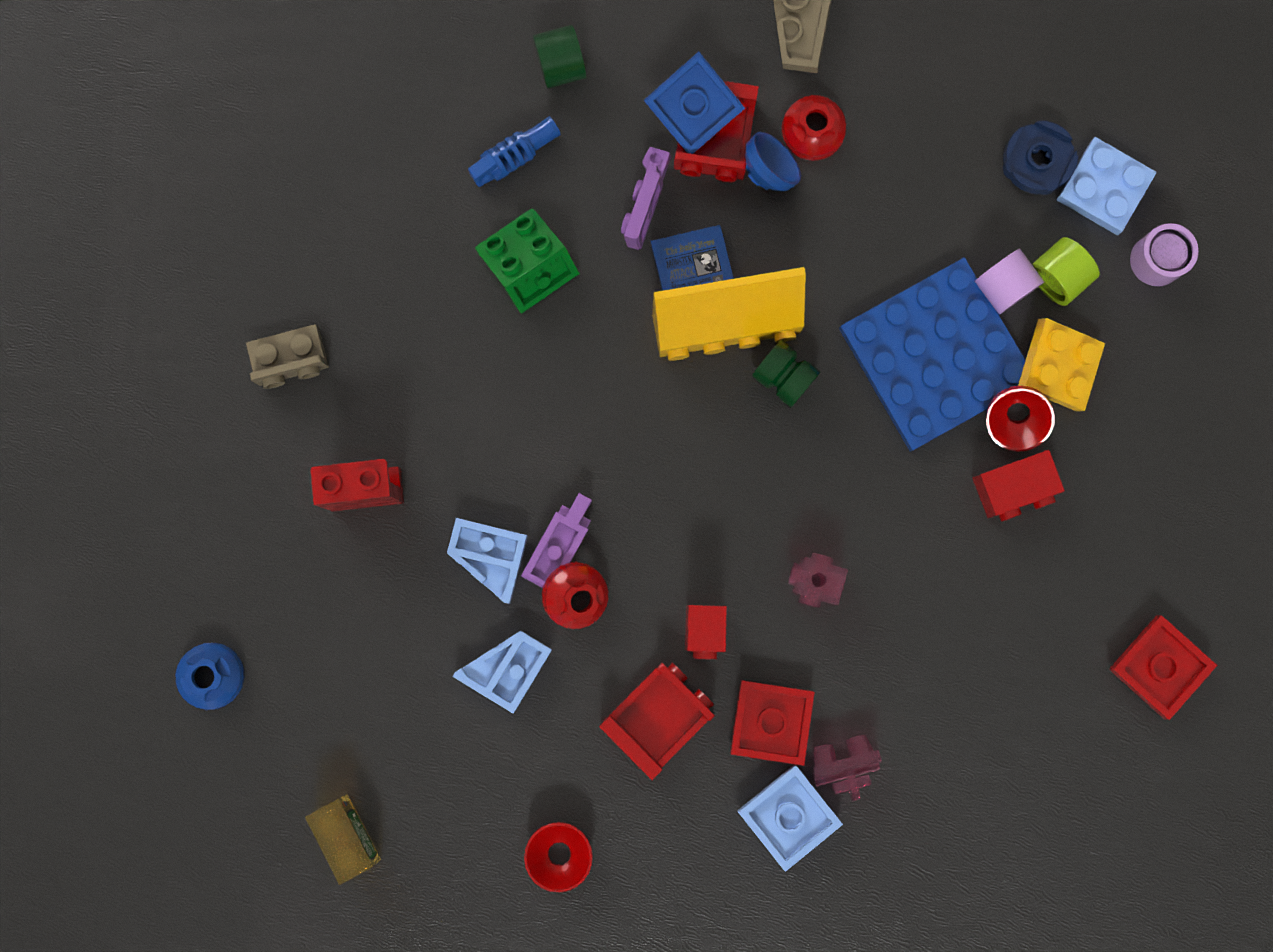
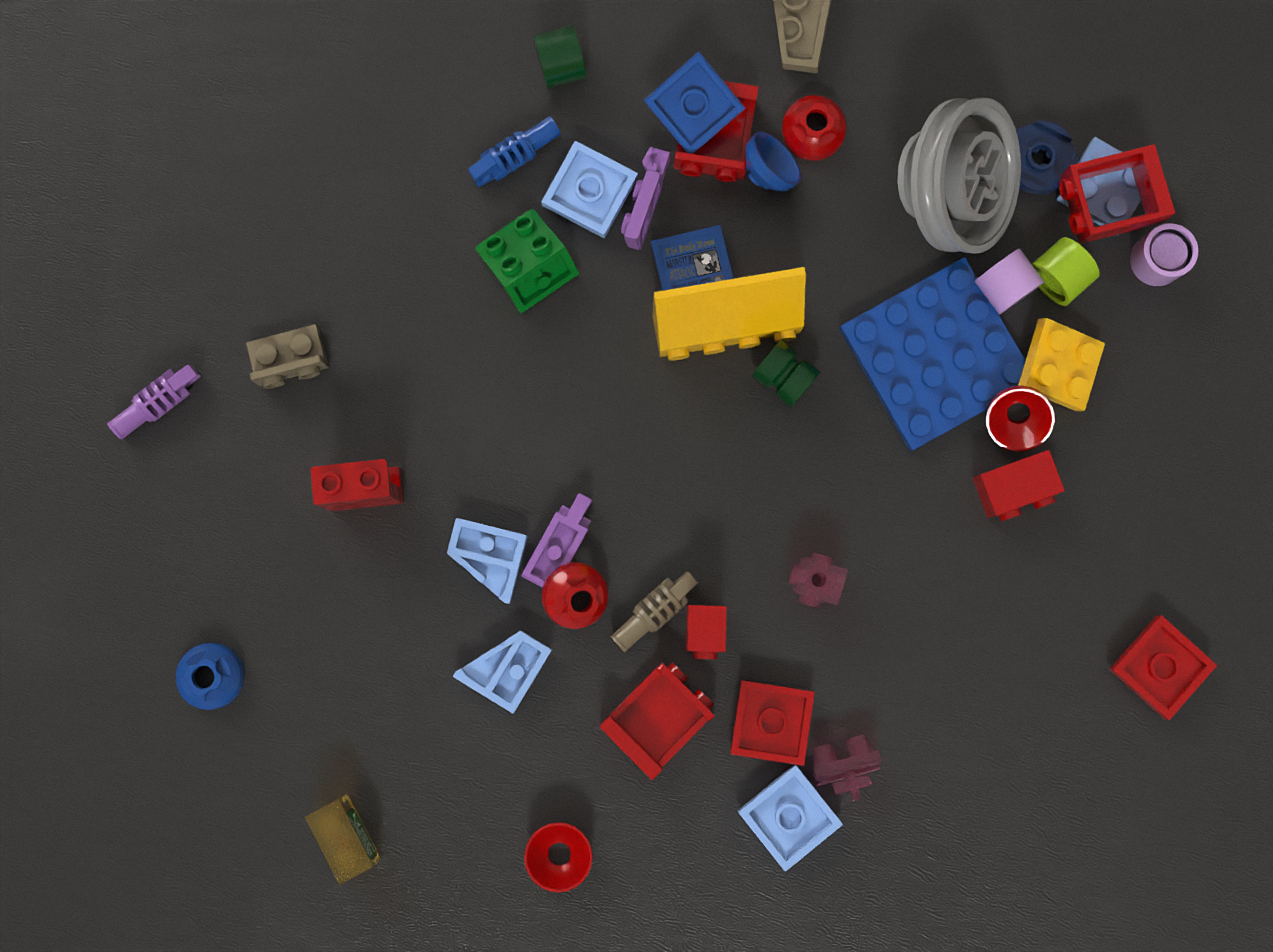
none -> medium lavender hinge [107,364,201,439]
none -> light blue plate [541,141,638,239]
none -> dark tan hinge [610,572,698,653]
none -> light grey wheel [897,98,1021,253]
none -> red window [1059,144,1175,244]

